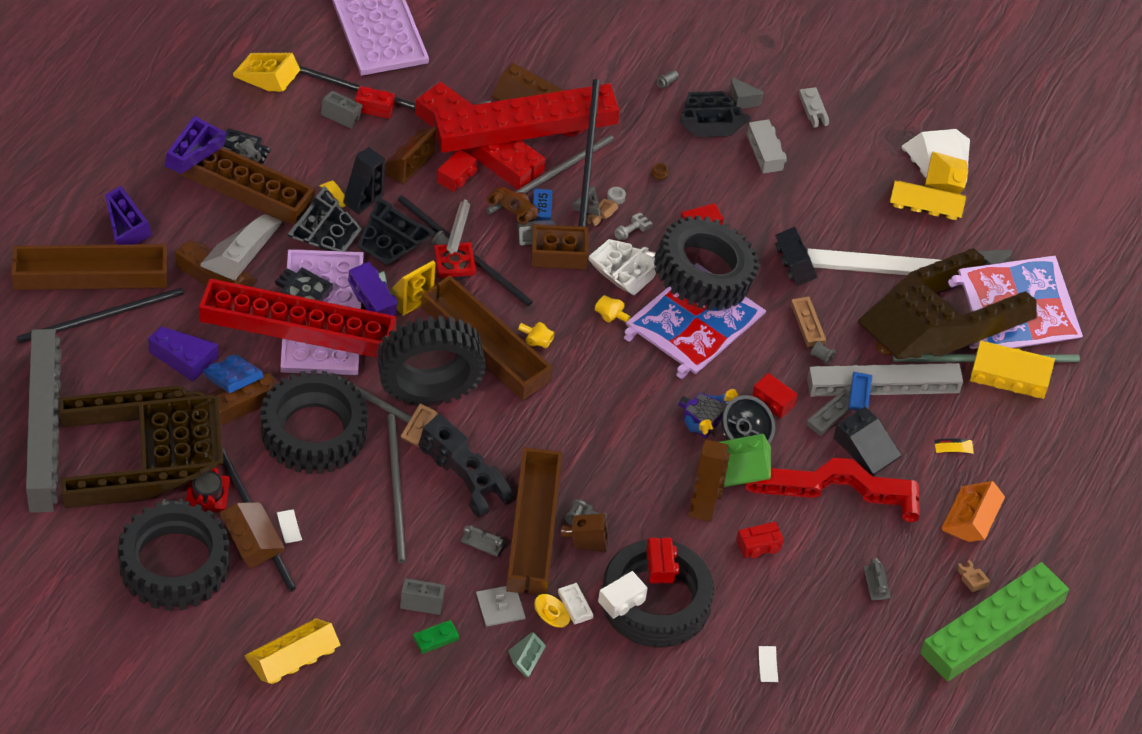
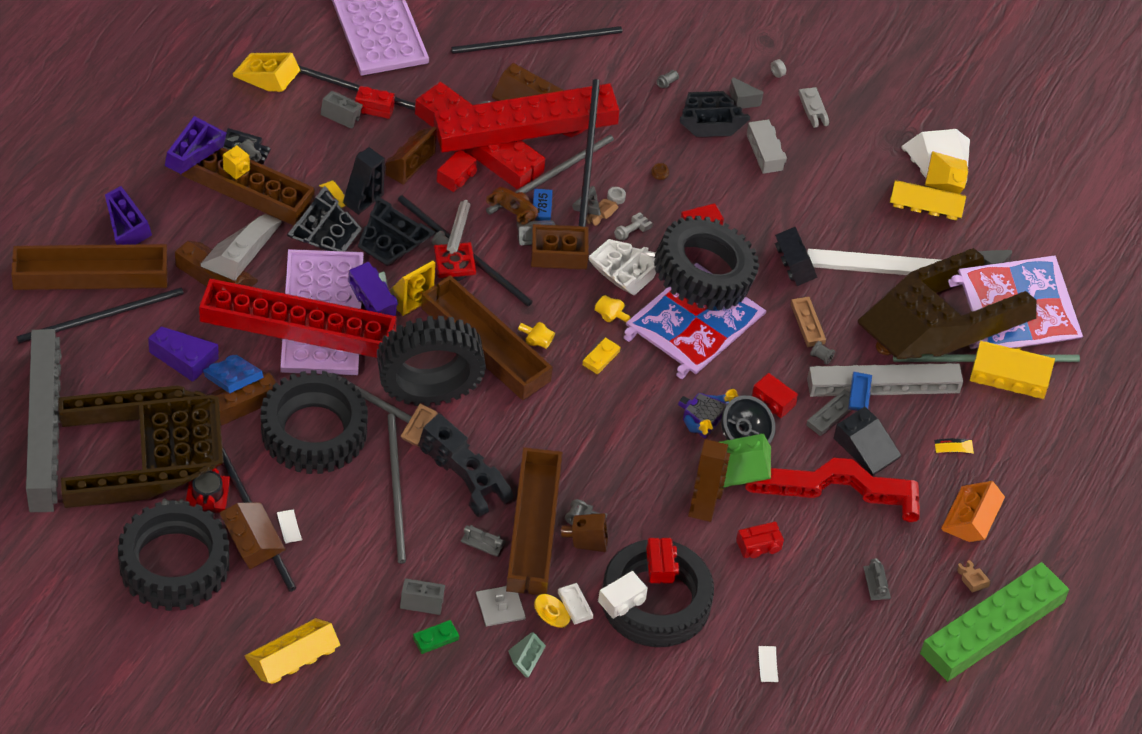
black piece [275,267,333,301] -> none
none -> yellow brick [223,145,250,179]
none -> black piece [451,26,622,54]
none -> yellow plate [582,337,621,375]
none -> light grey tile [771,59,786,78]

